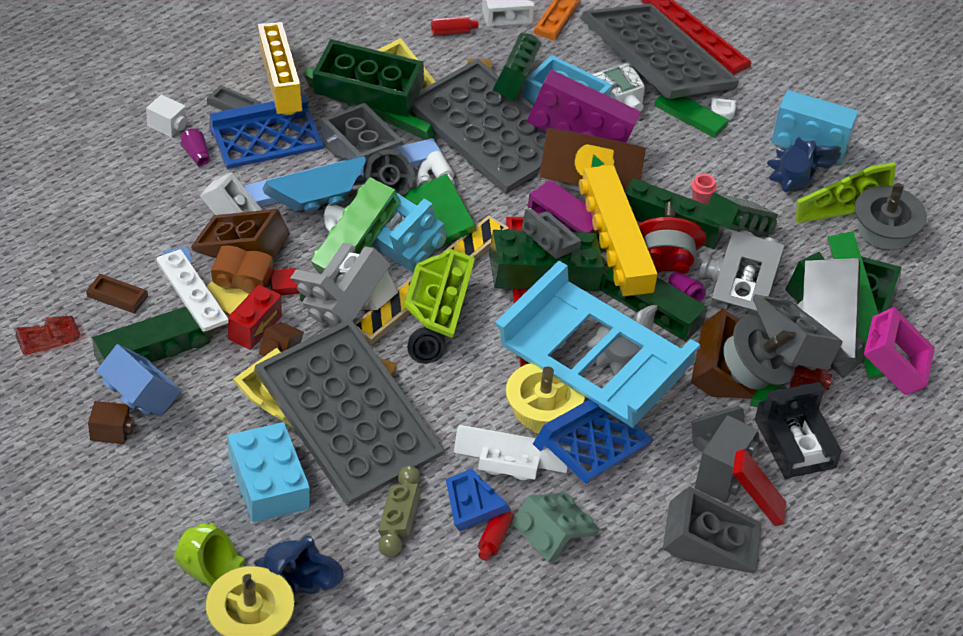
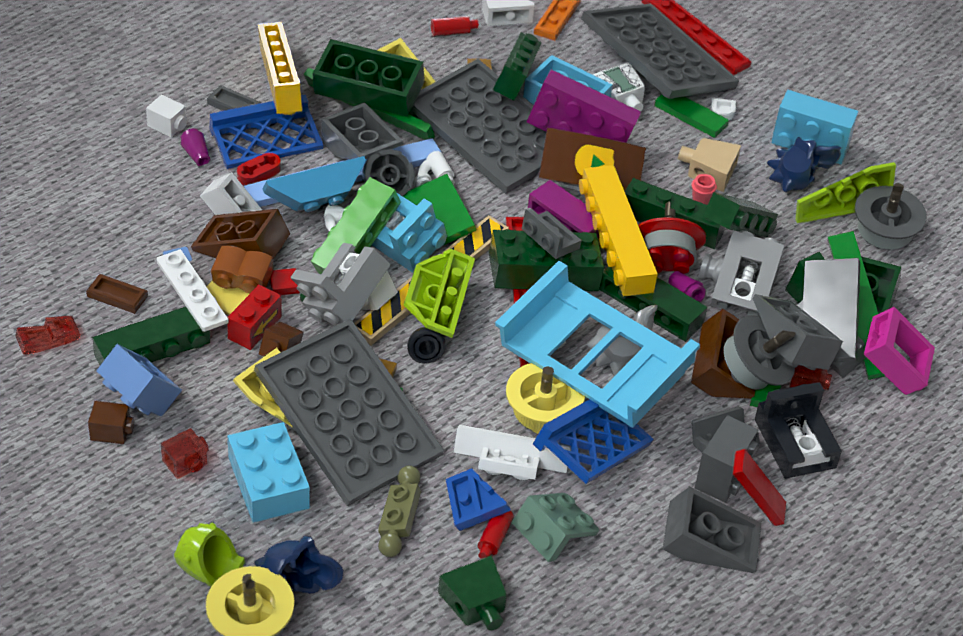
none -> clear red brick [161,428,209,480]
none -> red beam [237,153,281,186]
none -> dark green torso [438,556,507,631]
none -> tan torso [678,138,741,192]

